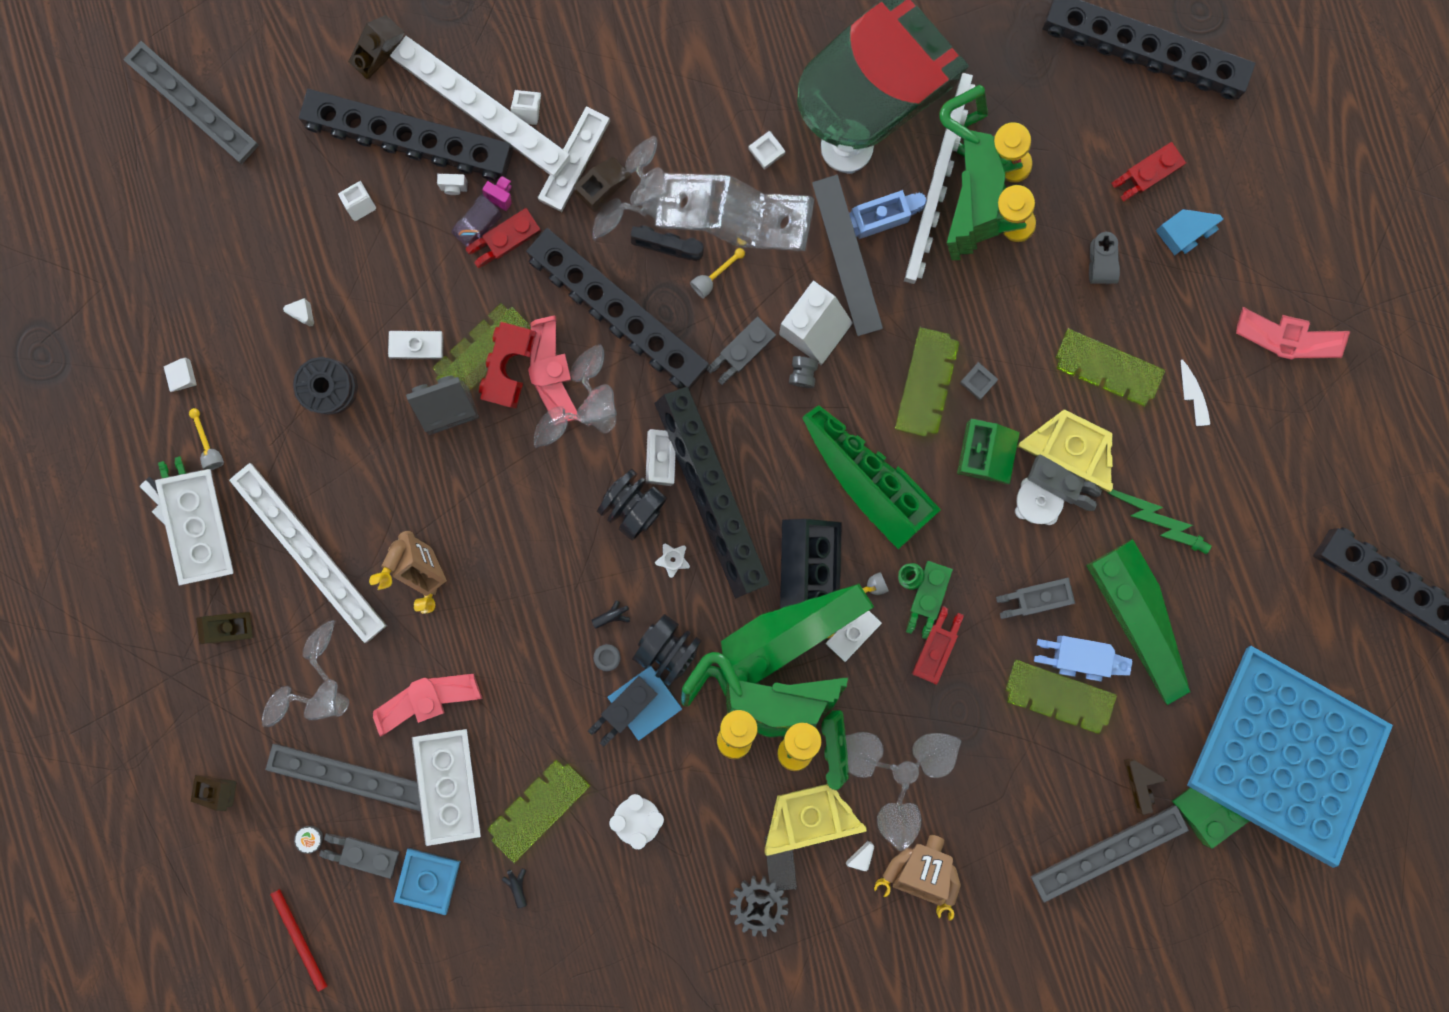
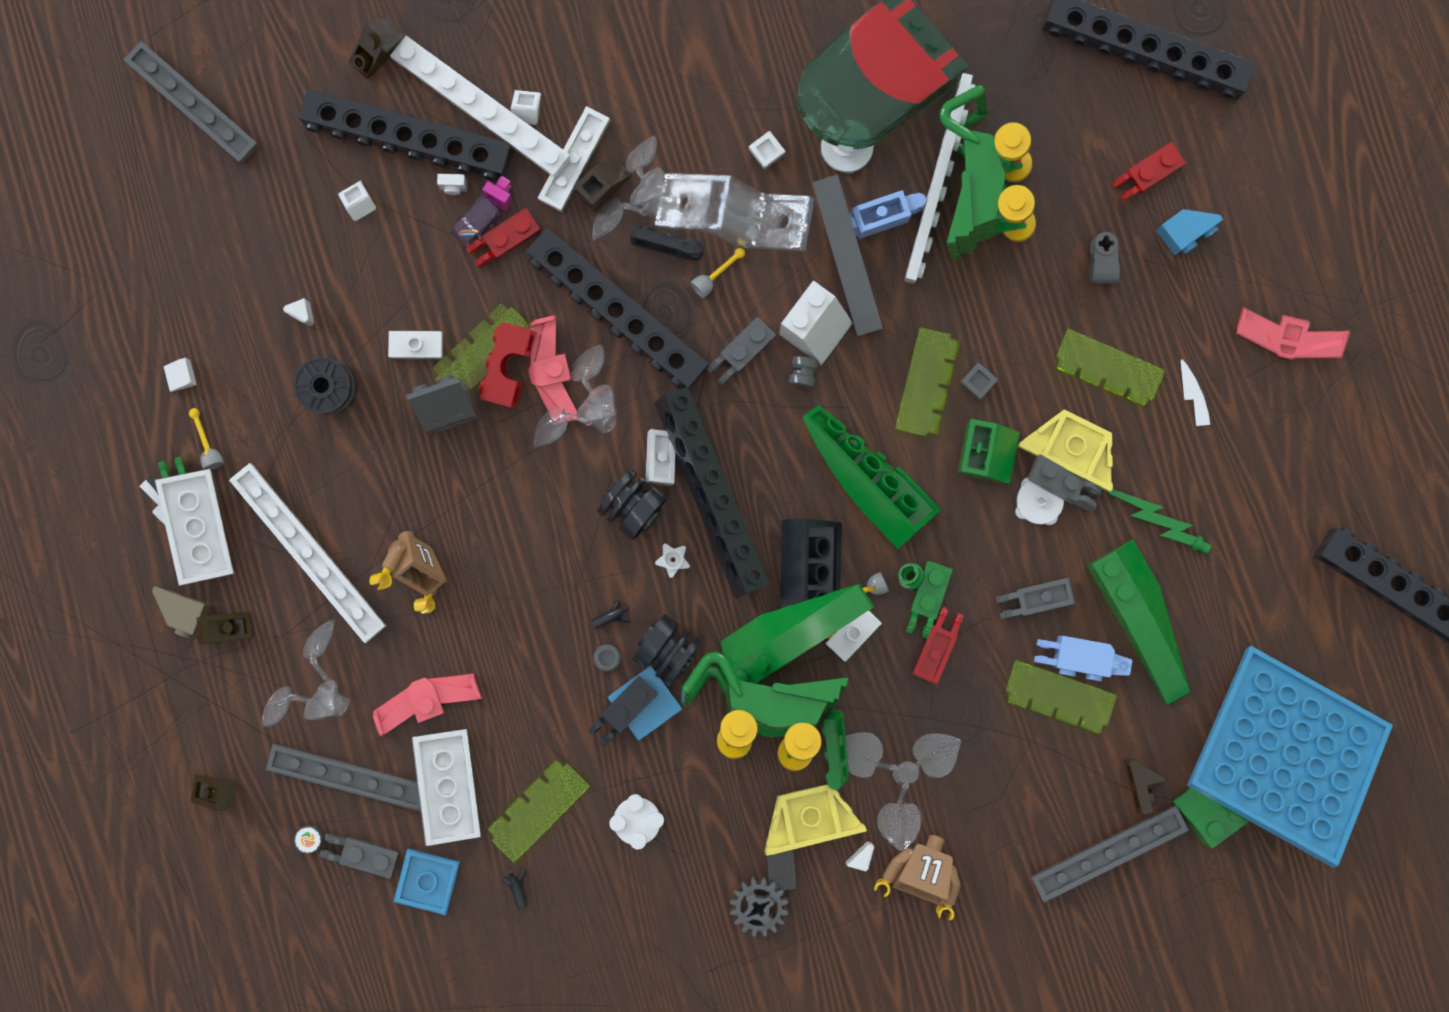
red bar [270,889,328,992] -> none
none -> dark tan slope [152,586,212,638]

